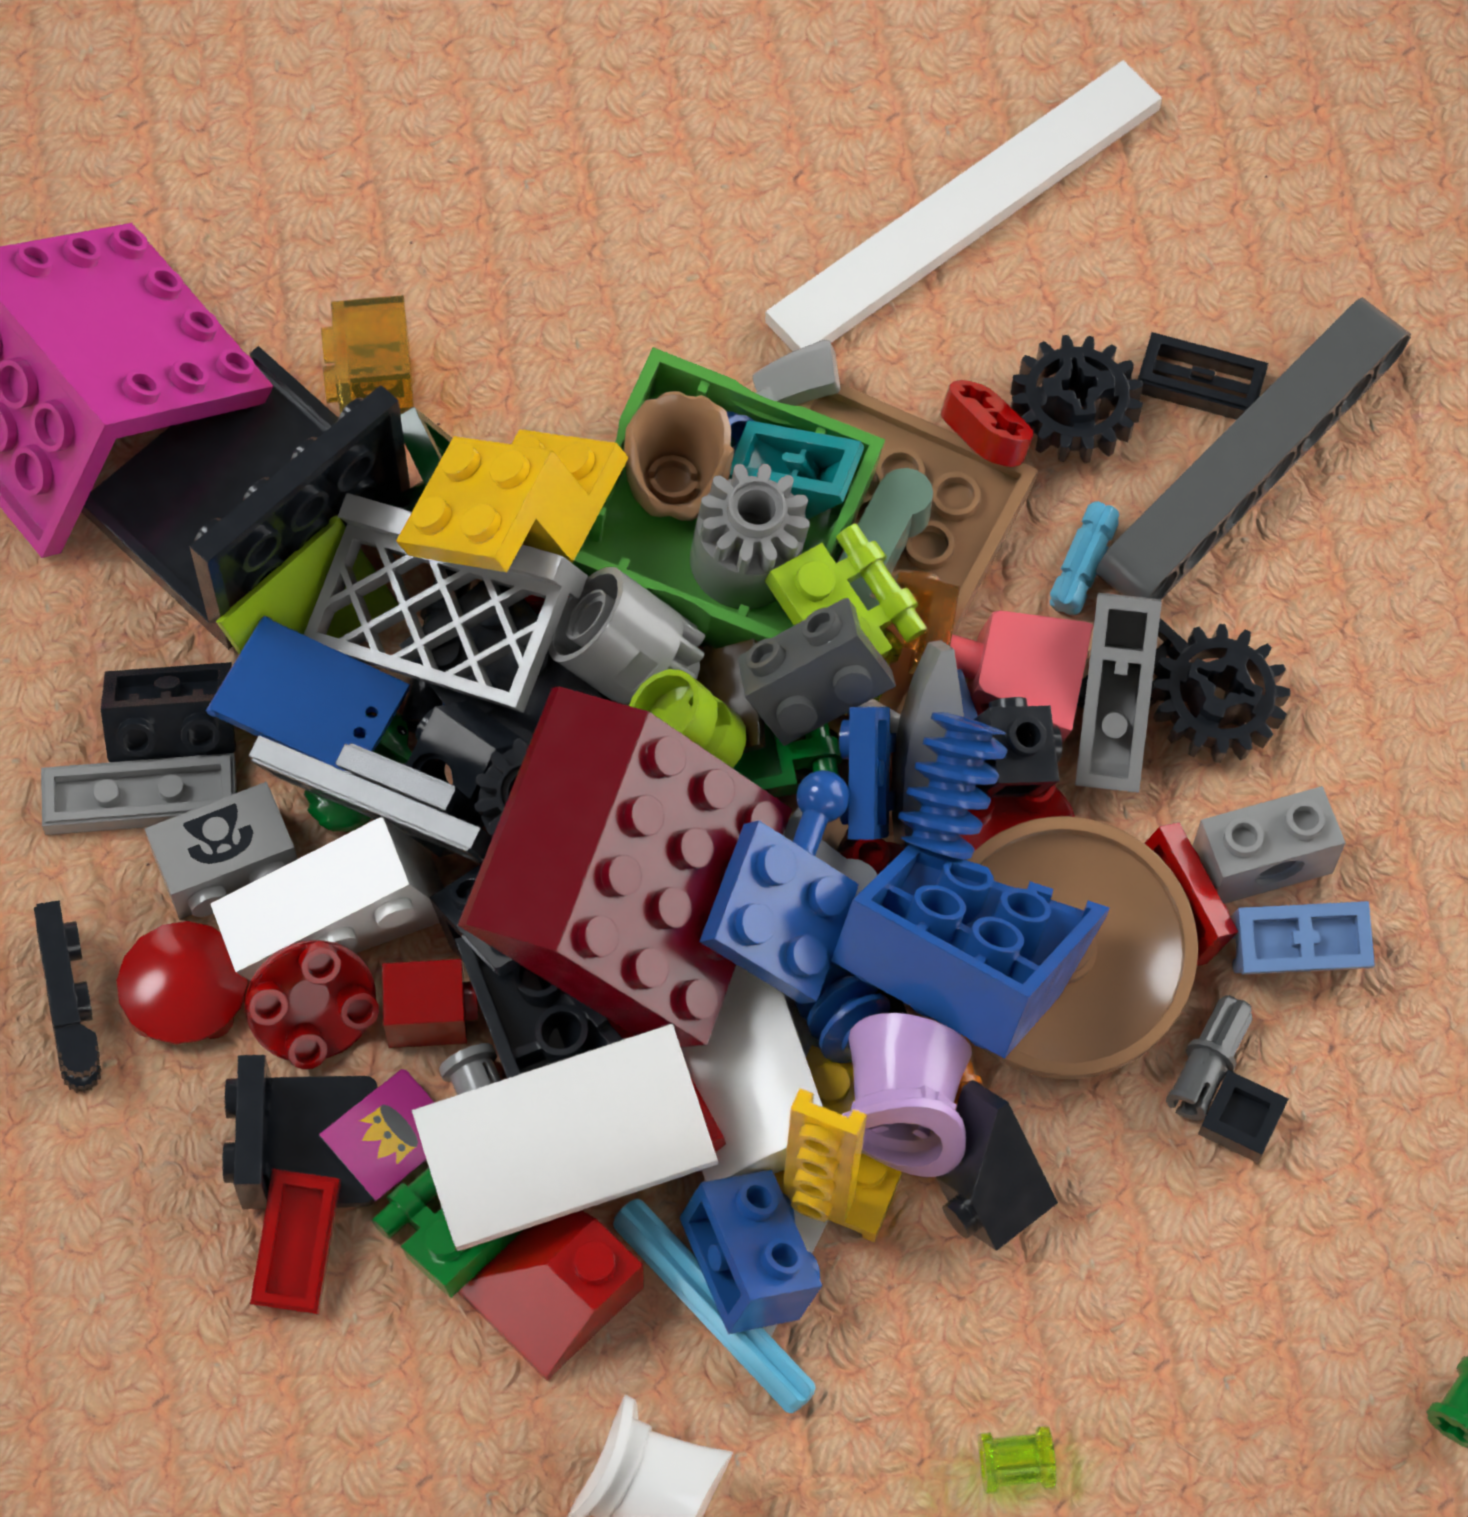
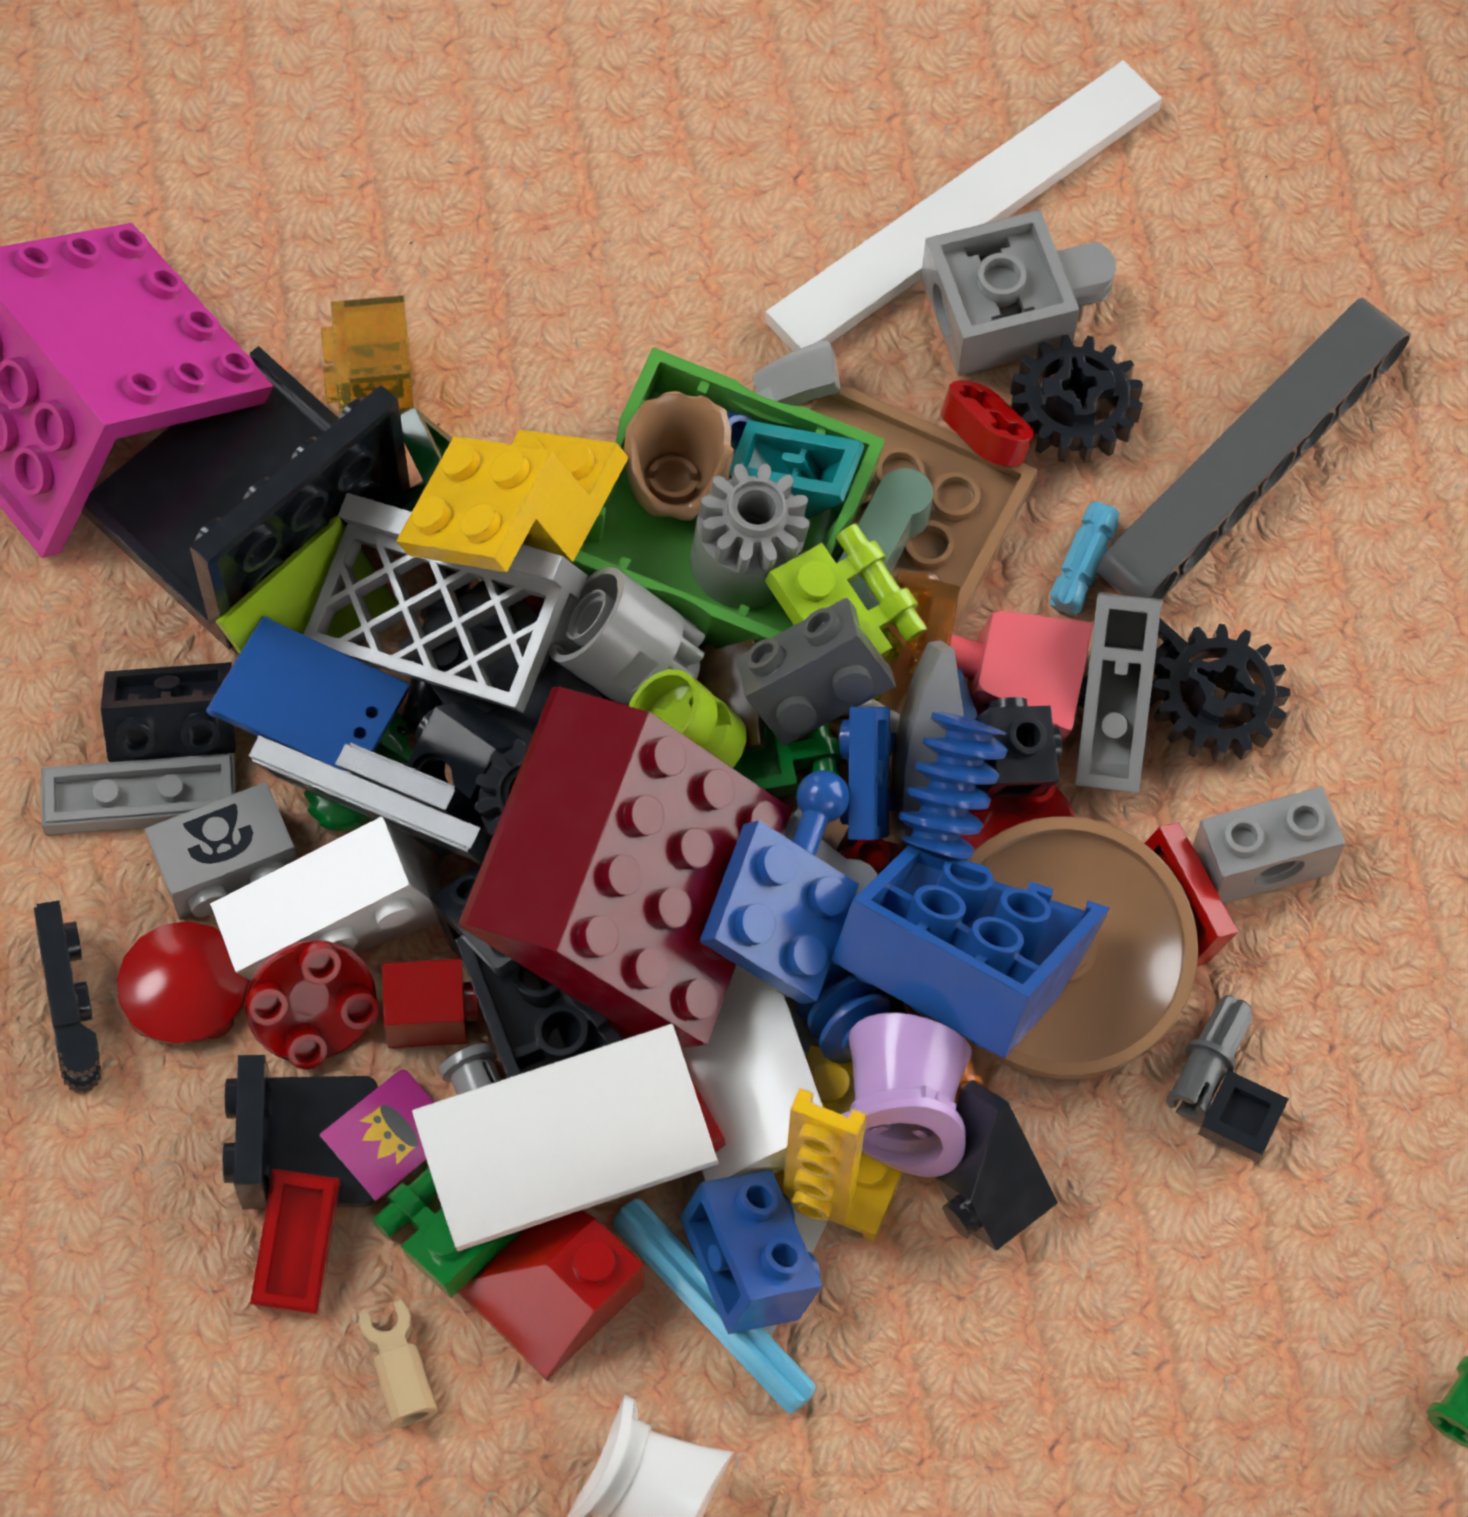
clear neon green bush [978,1425,1056,1494] -> none
black tile [1138,332,1269,420] -> none
medium blue hinge [1230,901,1375,975] -> none
none -> tan bar [359,1299,438,1428]
none -> light grey brick [921,210,1116,376]

